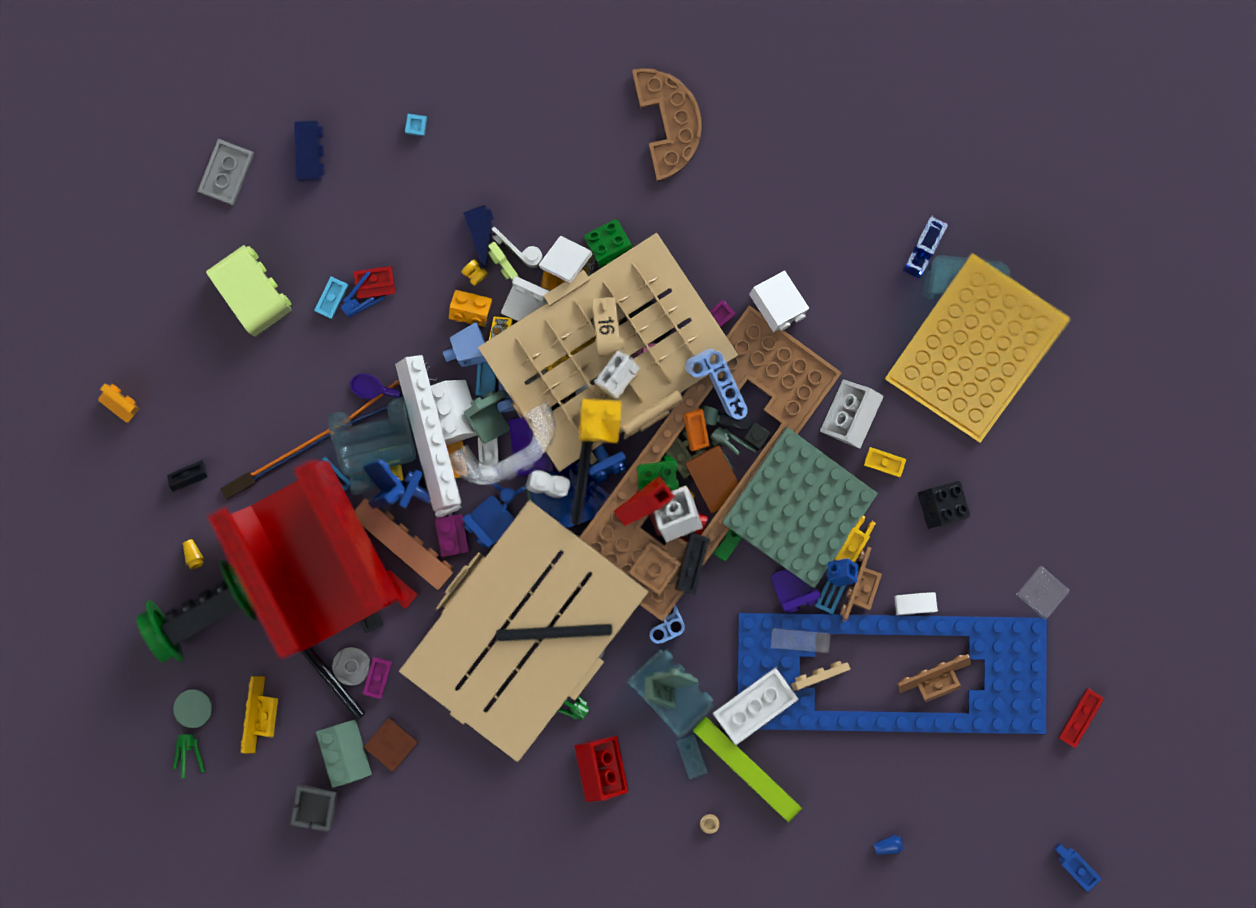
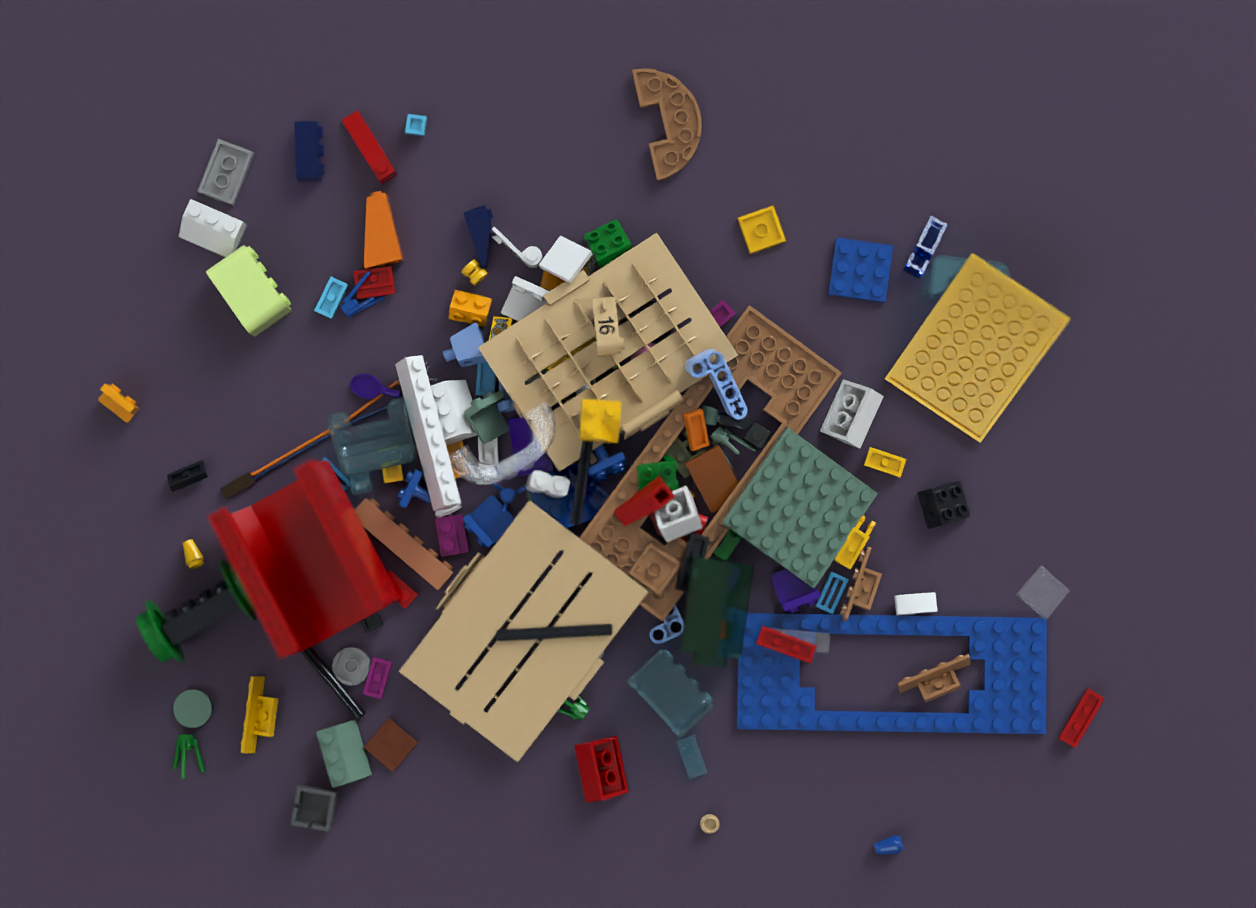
blue bracket [363,459,405,509] -> none
yellowish green plate [488,241,519,281] -> none
white brick [595,351,639,399] -> none
sand green bracket [644,669,698,709] -> none
lime beam [693,716,802,822] -> none
white plate [713,668,798,745] -> none
white brick [749,271,809,332] -> none
tan plate [791,661,850,691] -> none
blue brick [826,558,858,587] -> none
blue hinge [1054,843,1101,892] -> none
none -> white slope [179,199,247,257]
none -> red slope [342,110,397,185]
none -> orange slope [364,191,404,270]
none -> clear green brick [680,557,754,667]
none -> yellow tile [737,205,786,254]
none -> red tile [756,626,817,664]
none -> blue plate [828,238,893,303]

